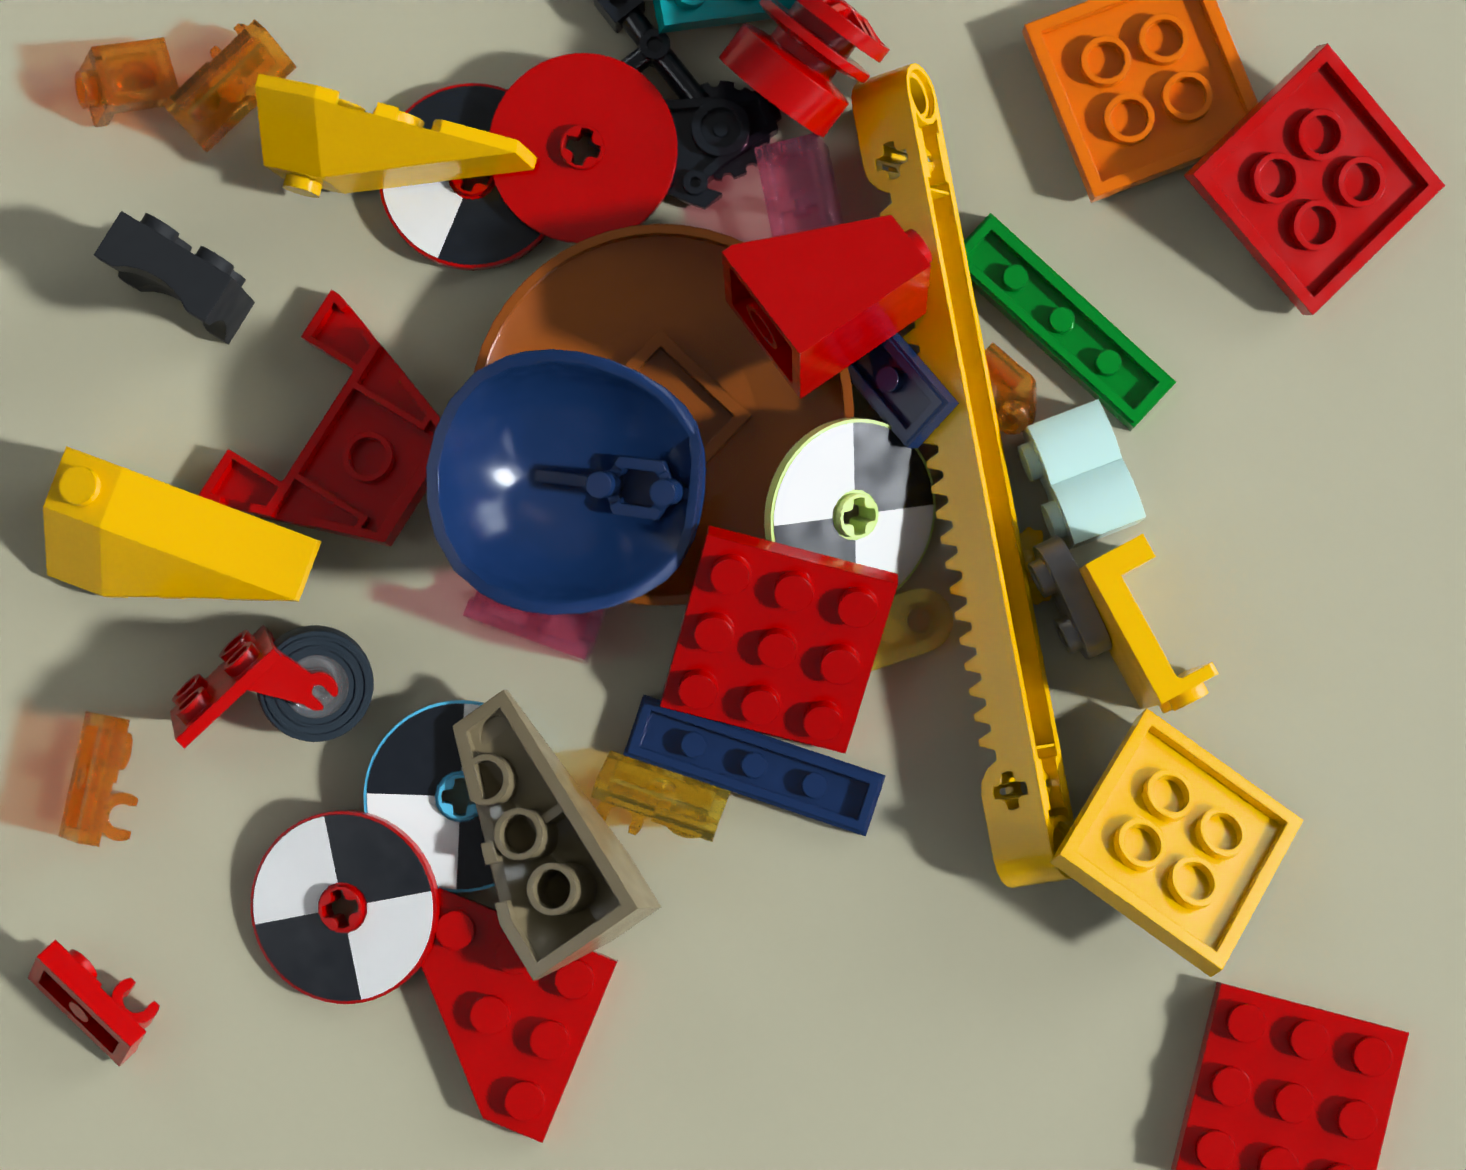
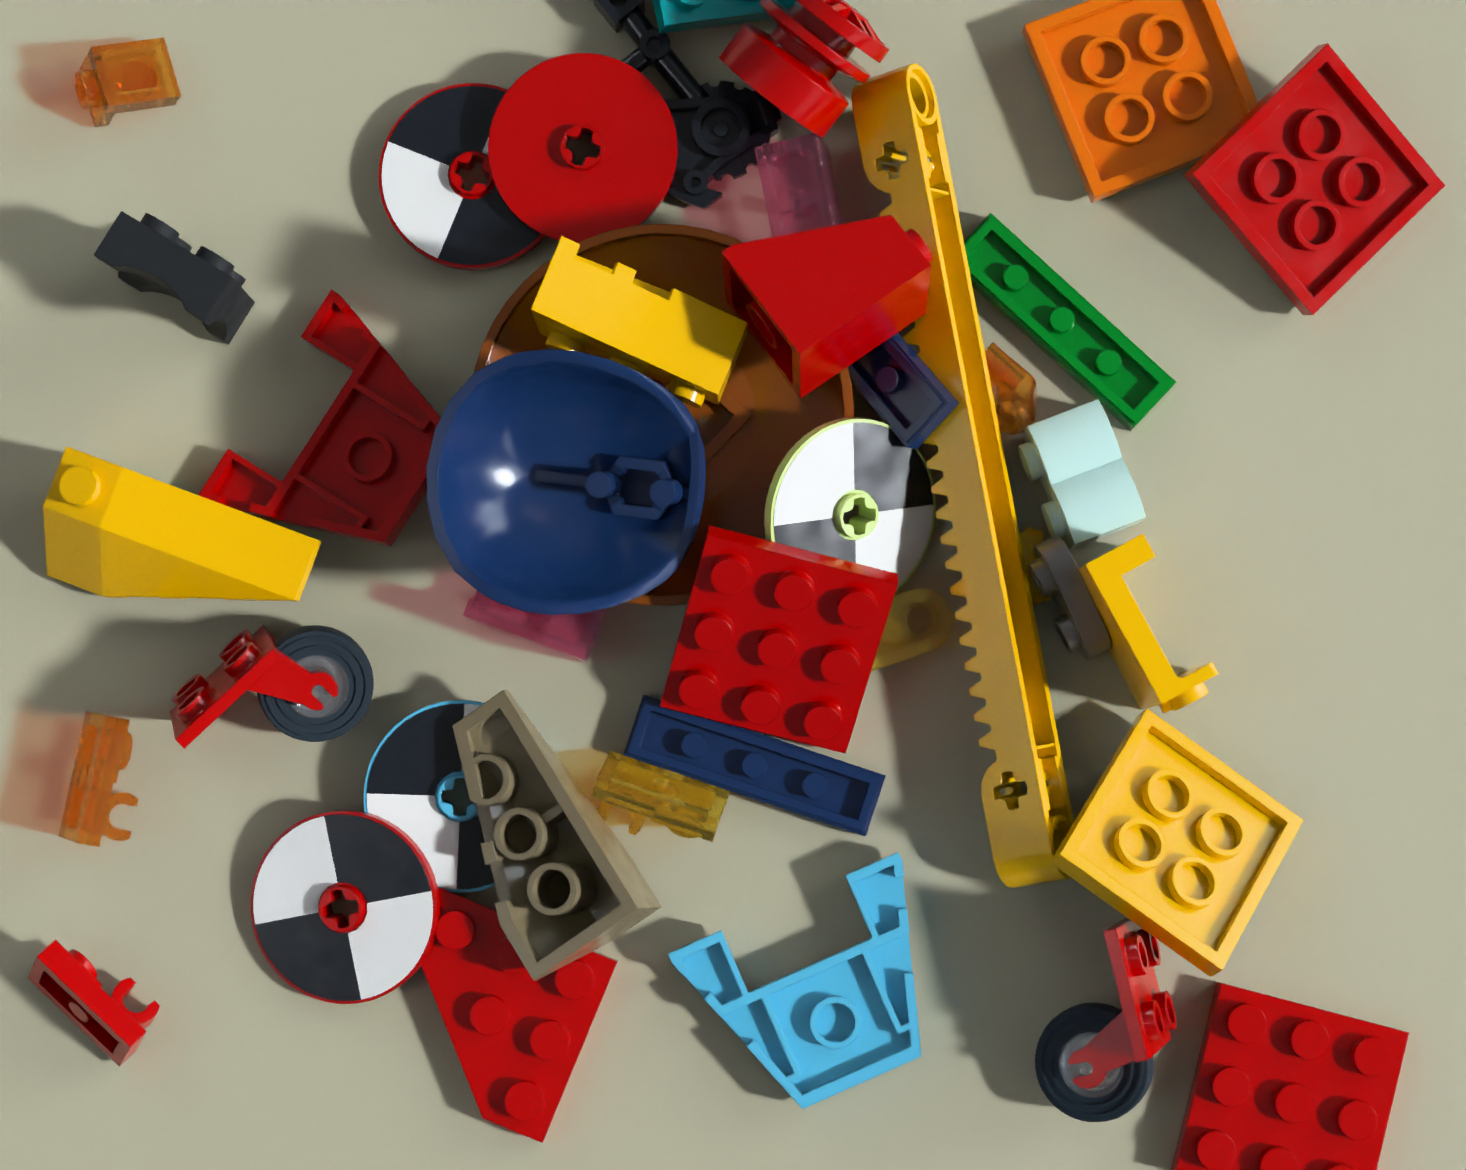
clear orange plate [162,19,297,153] -> none
yellow wedge [255,73,537,198] -> none
none -> yellow wedge [531,236,748,408]
none -> medium azure wing [668,852,921,1109]
none -> plate [1035,917,1176,1122]

